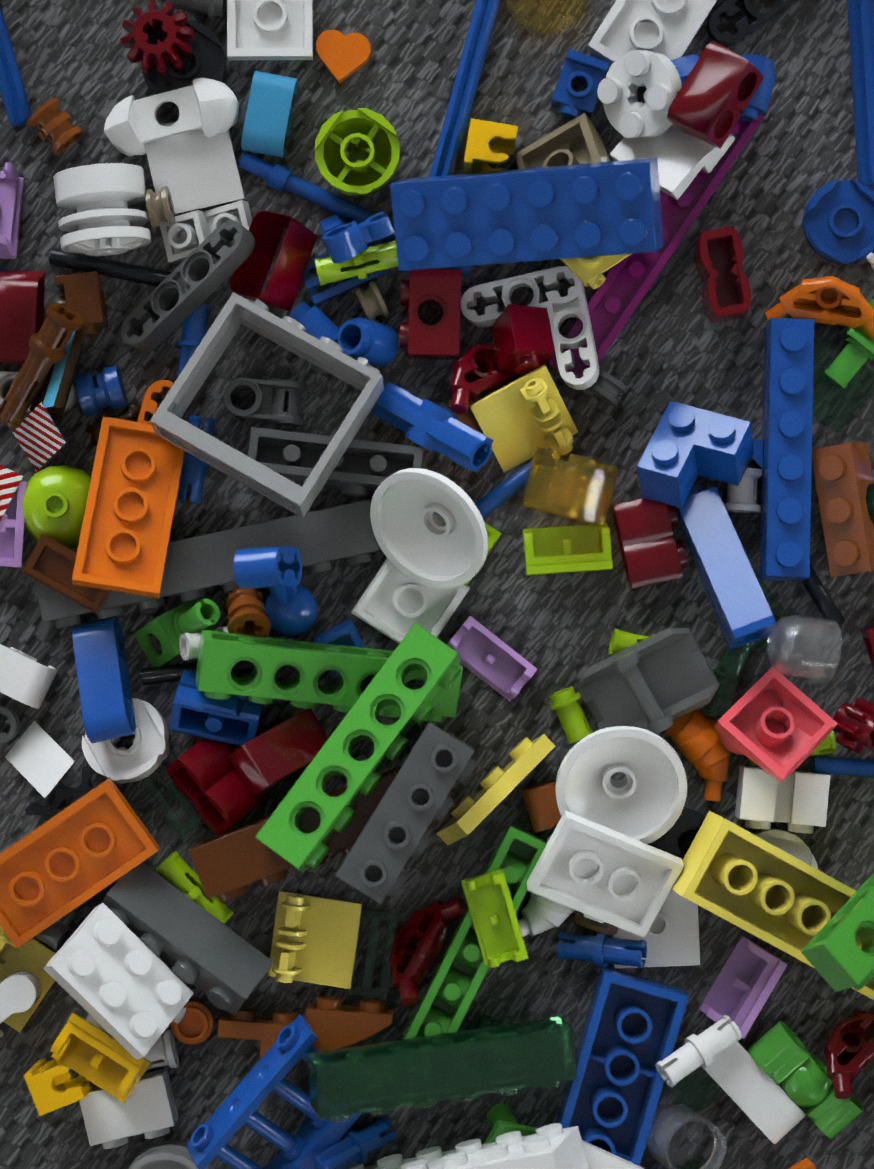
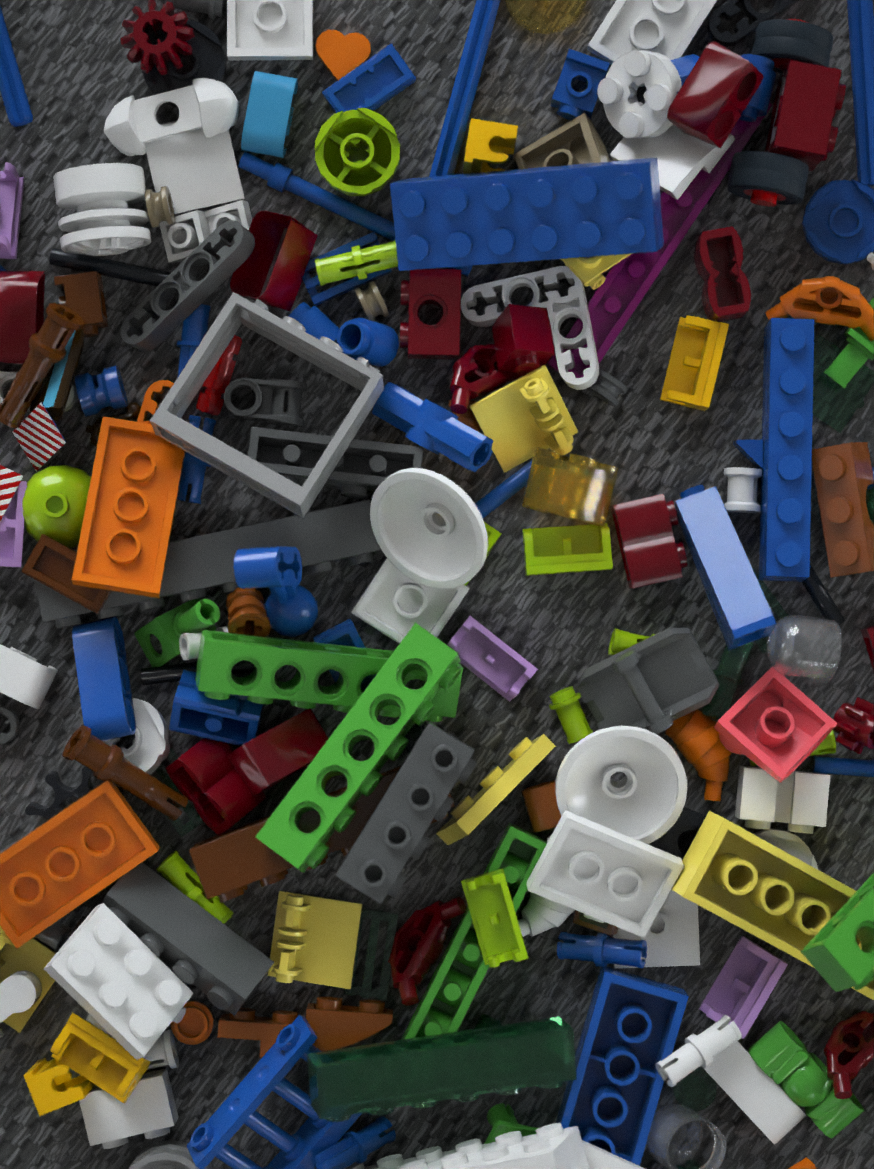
white sticker [5,721,75,798] -> none
dark orange bush [26,97,83,155] -> none
blue bar [319,211,394,263] -> none
blue brick [637,401,754,508] -> none
none -> reddish brown pin [63,726,188,821]
none -> red axle [196,335,242,416]
none -> blue plate [322,43,416,113]
none -> yellow hinge [660,315,729,411]
none -> brick [727,19,846,207]

